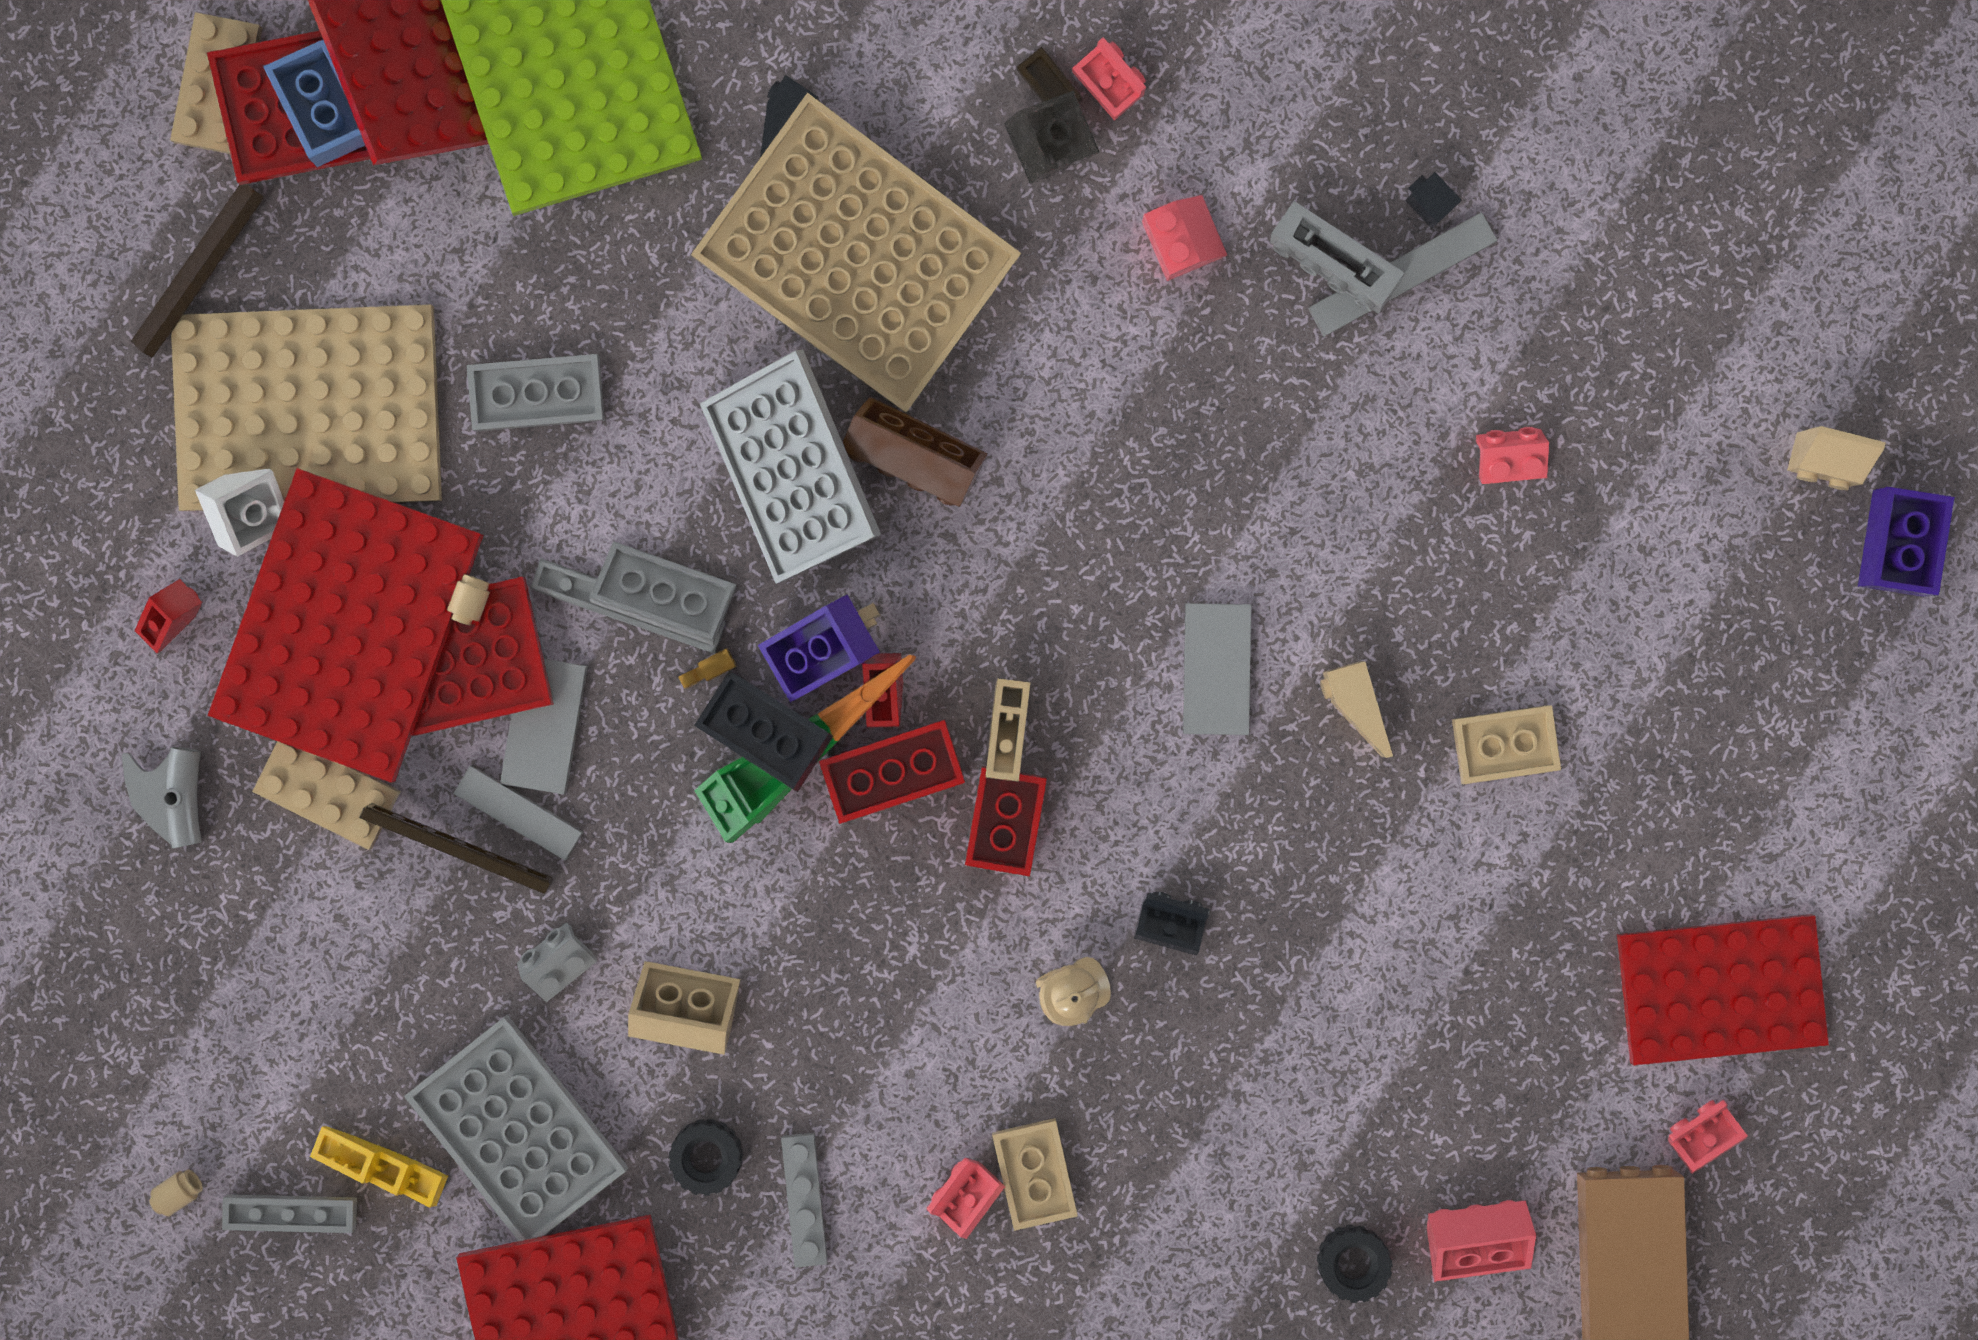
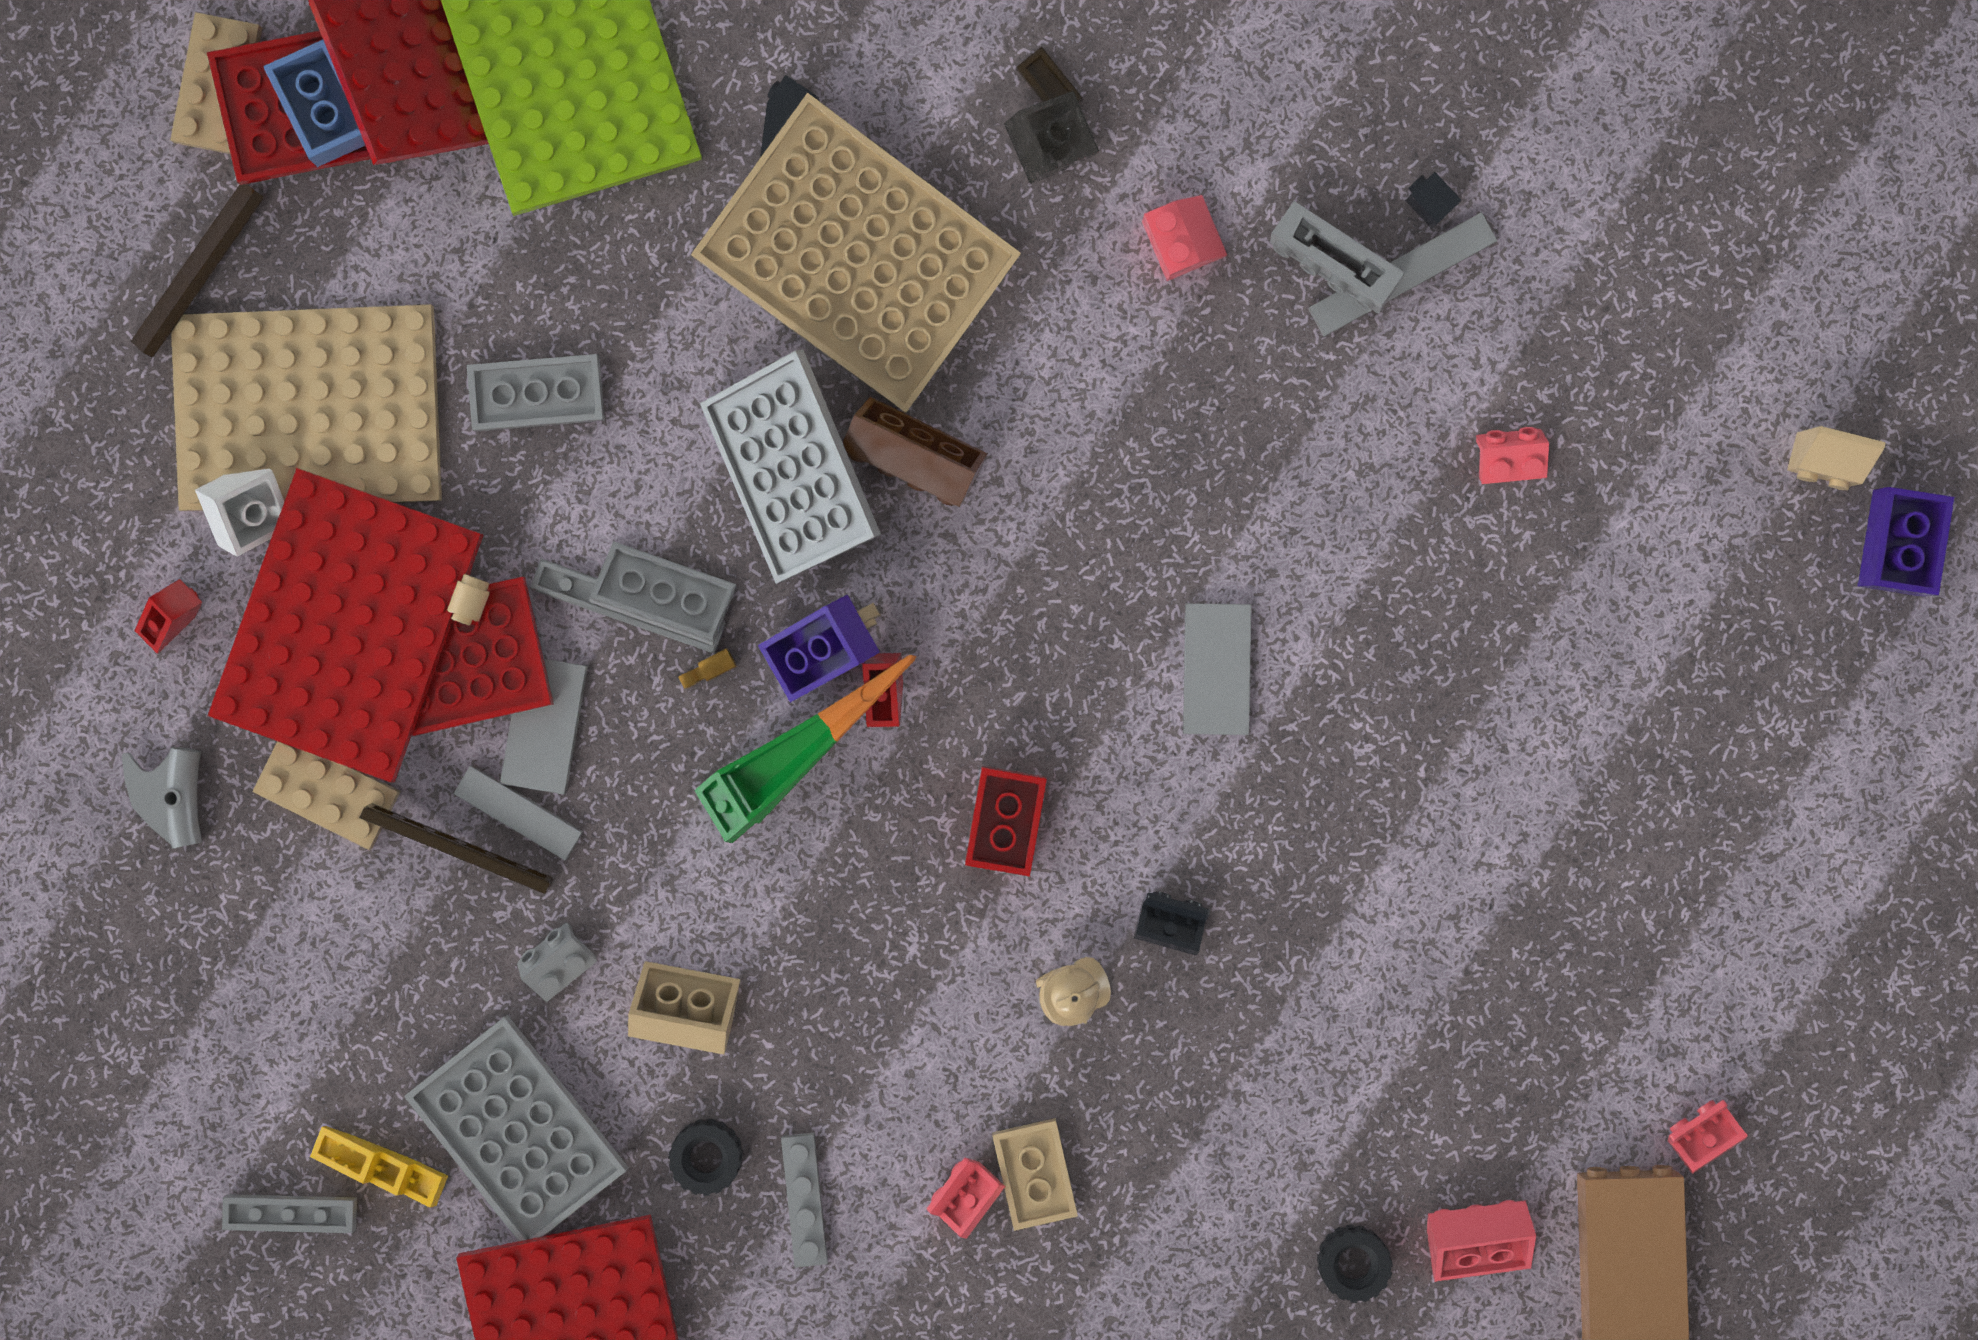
tan brick [149,1169,203,1216] -> none
black plate [694,670,834,792] -> none
red brick [819,719,966,824] -> none
tan slope [986,679,1030,781] -> none
coral bracket [1072,38,1146,121] -> none
tan slope [1320,661,1393,758] -> none
tan plate [1452,705,1561,784] -> none
red plate [1617,914,1829,1066] -> none

